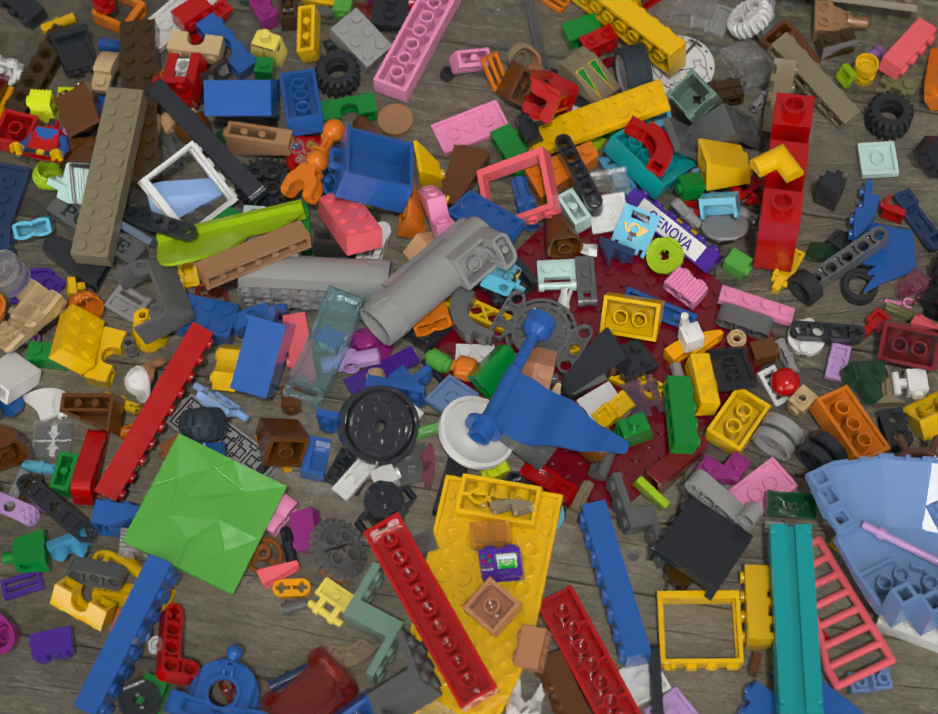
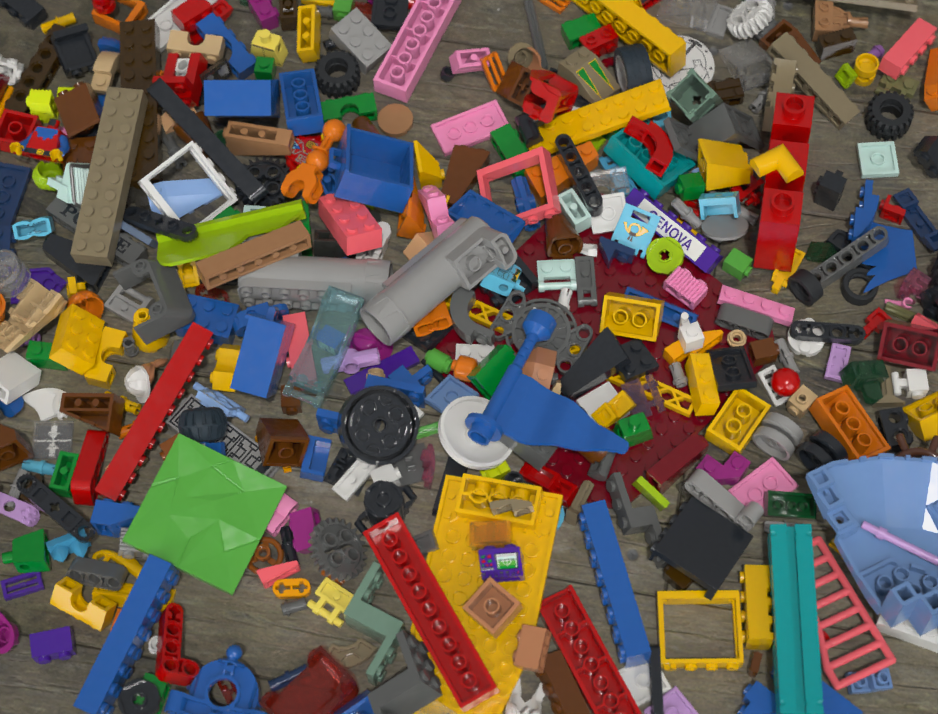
green brick [662,375,700,454] -> none

